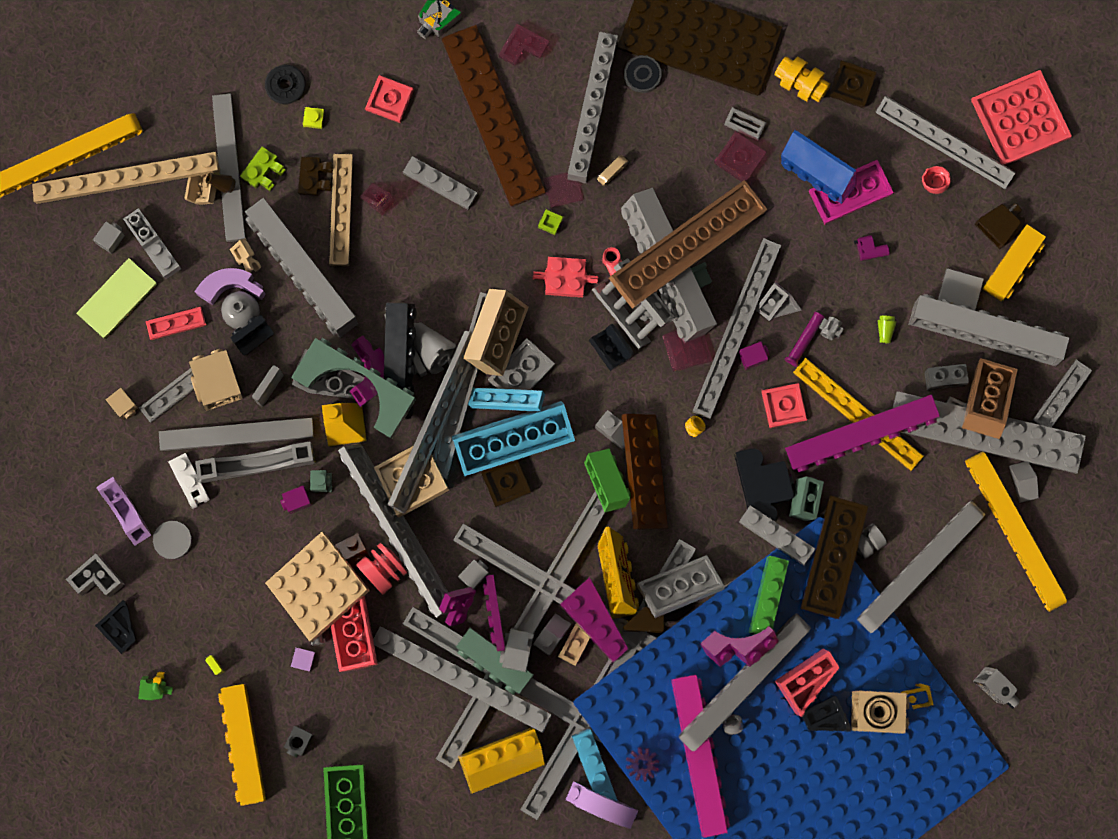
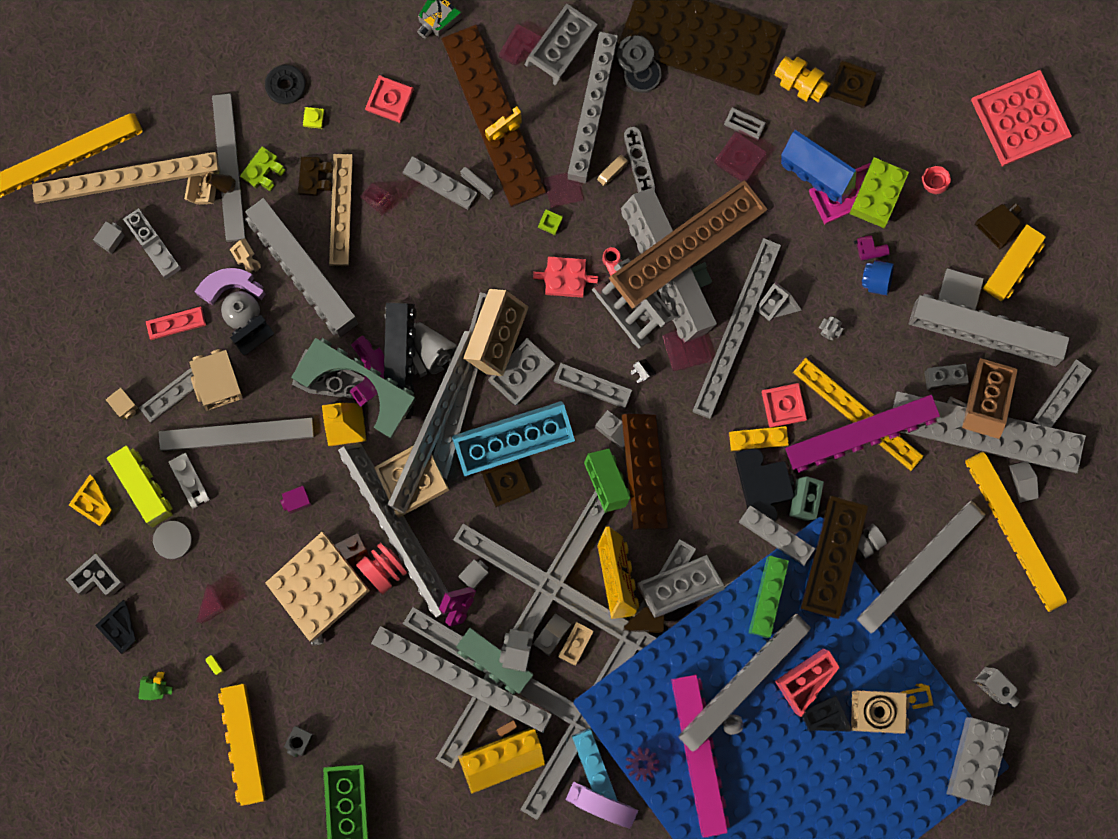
yellowish green tile [77,258,157,339] -> none
lavender arch [97,477,151,546] -> none
light grey arch [195,442,316,483] -> none
light grey tile [252,366,284,407] -> none
lavender tile [291,648,315,671] -> none
sand green brick [310,470,332,493] -> none
coral brick [331,596,378,672] -> none
medium azure plate [468,388,545,411] -> none
magenta plate [483,575,505,651] -> none
magenta wedge [560,577,628,663] -> none
black bracket [589,324,634,371] -> none
yellow tile [685,416,706,437] -> none
magenta arch [700,627,779,667] -> none
magenta brick [738,342,770,371] -> none
magenta pin [784,312,825,367] -> none
light grey plate [875,96,1016,189] -> none
lime cone [877,316,896,343] -> none
none -> yellow wing [69,475,112,527]
none -> neon yellow brick [107,445,173,527]
none -> clear pink slope [196,584,227,624]
none -> light grey tile [460,167,494,200]
none -> yellow wing [485,106,522,142]
none -> medium nougat tile [497,720,517,737]
none -> light grey plate [525,4,597,86]
none -> light grey plate [554,363,632,409]
none -> dark grey tile [617,36,654,73]
none -> light grey beam [624,127,655,192]
none -> tile [631,359,657,383]
none -> yellow plate [729,426,789,451]
none -> lime brick [849,157,909,228]
none -> blue piece [862,260,894,296]
none -> light grey brick [946,718,1009,806]

